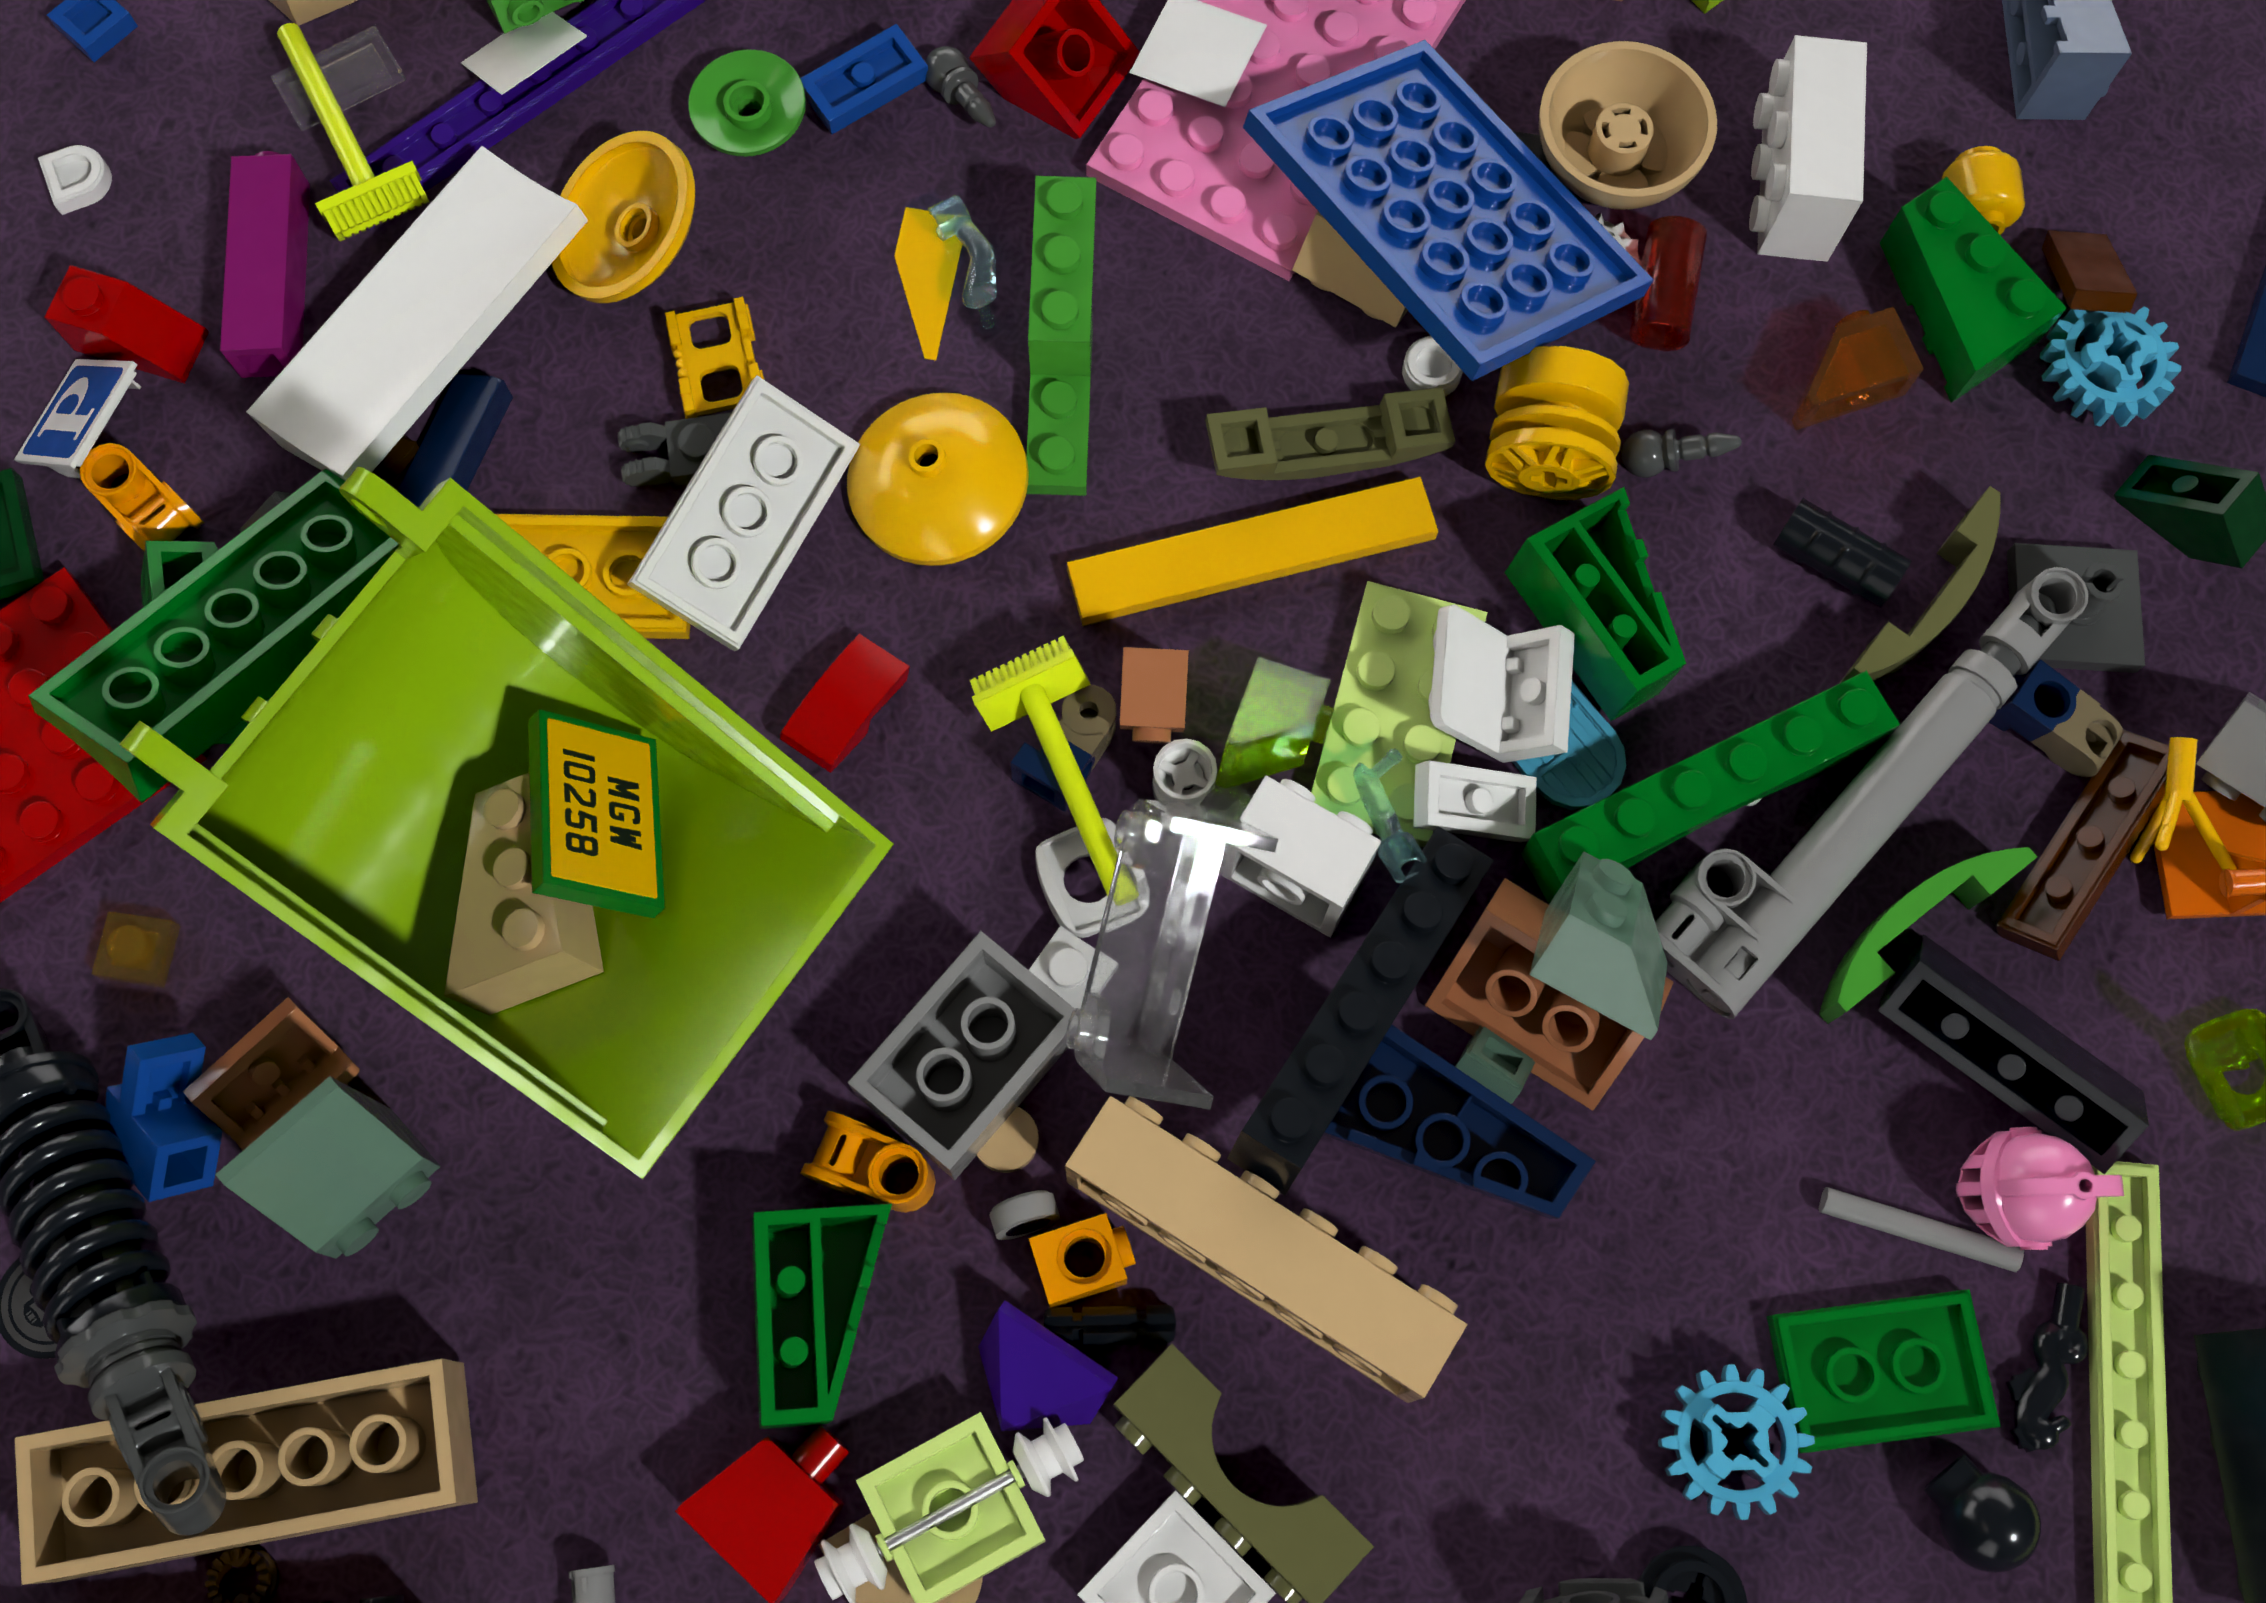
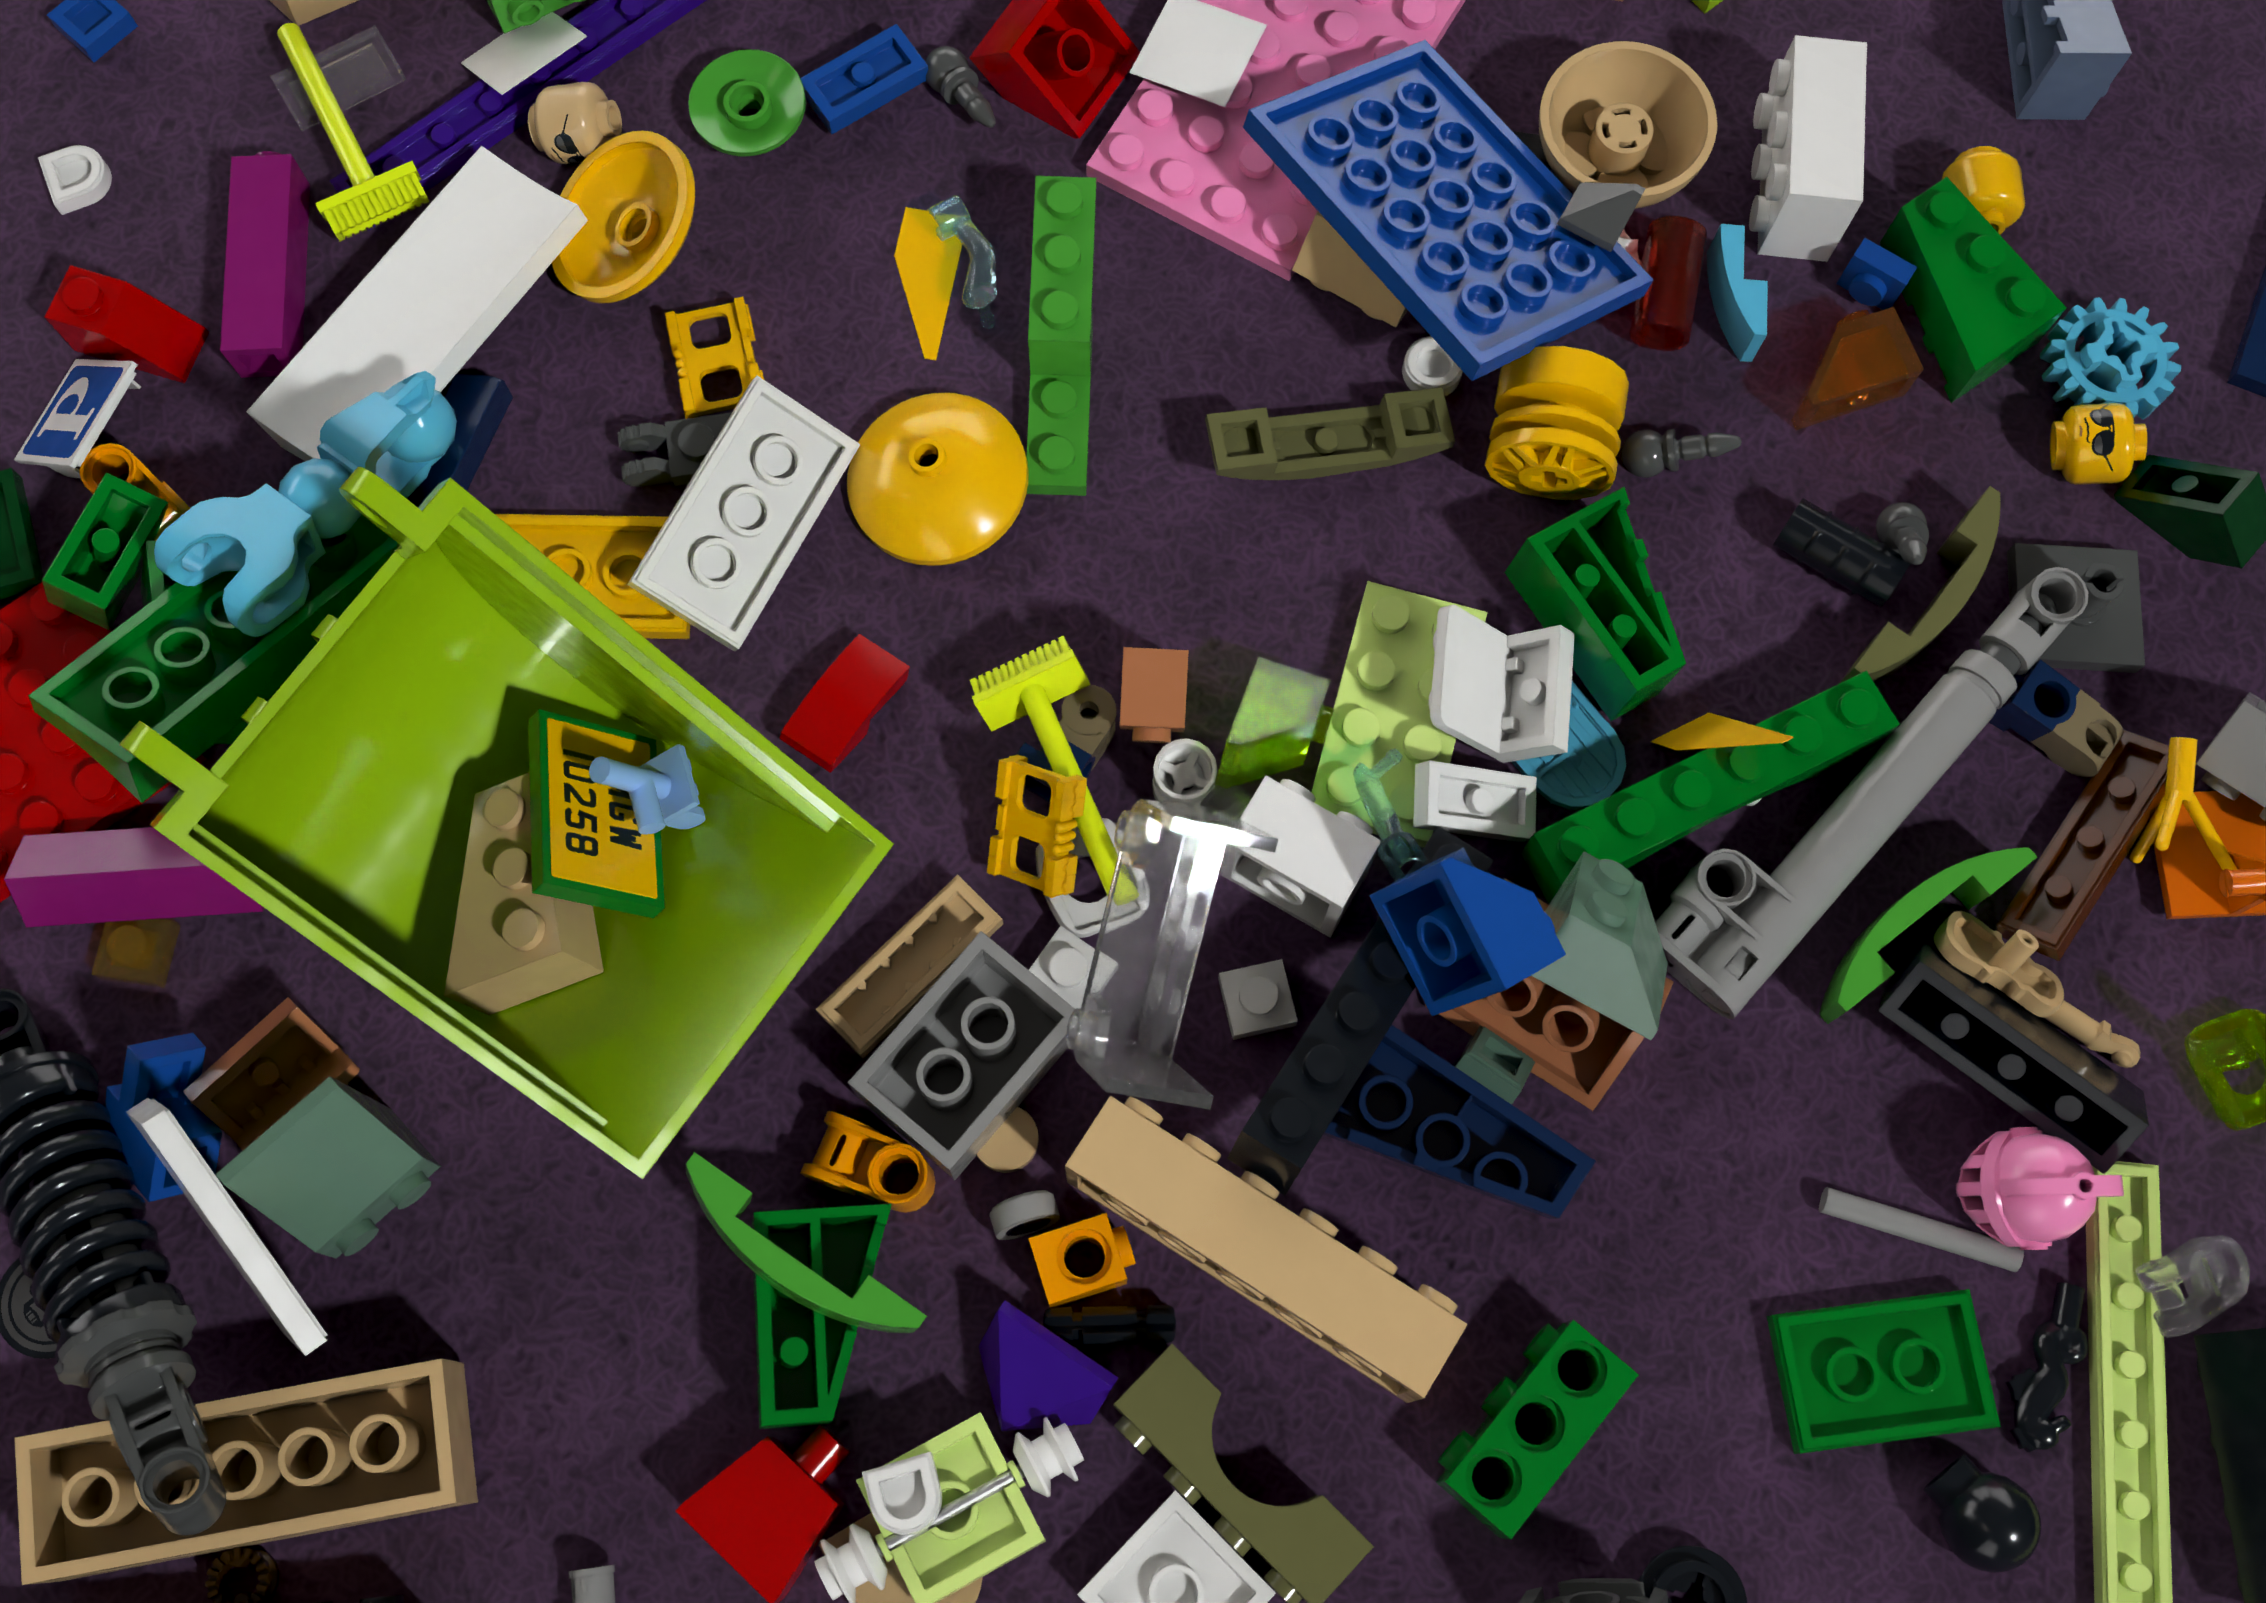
yellow tile [1067,476,1438,626] -> none
medium azure gear [1658,1364,1815,1520] -> none
reddish brown tile [2042,230,2137,313] -> none
none -> magenta brick [4,827,264,927]
none -> green slope [42,472,168,630]
none -> white tile [126,1098,327,1356]
none -> medium azure piece [154,371,457,637]
none -> tan head [528,82,622,164]
none -> light blue arm [589,744,706,835]
none -> bright green slope [686,1152,927,1333]
none -> tan plate [816,874,1003,1059]
none -> white tile [862,1452,942,1536]
none -> yellow piece [987,754,1087,898]
none -> white plate [1218,959,1298,1040]
none -> blue slope [1369,847,1566,1016]
none -> green brick [1436,1319,1639,1540]
none -> dark grey slope [1557,182,1645,252]
none -> yellow sticker [1650,712,1794,751]
none -> medium azure slope [1707,224,1768,362]
none -> blue plate [1836,238,1917,313]
none -> dark grey bar [1876,502,1929,565]
none -> tan piece [1934,911,2141,1068]
none -> yellow head [2050,403,2147,485]
none -> clear plate [2135,1235,2250,1337]

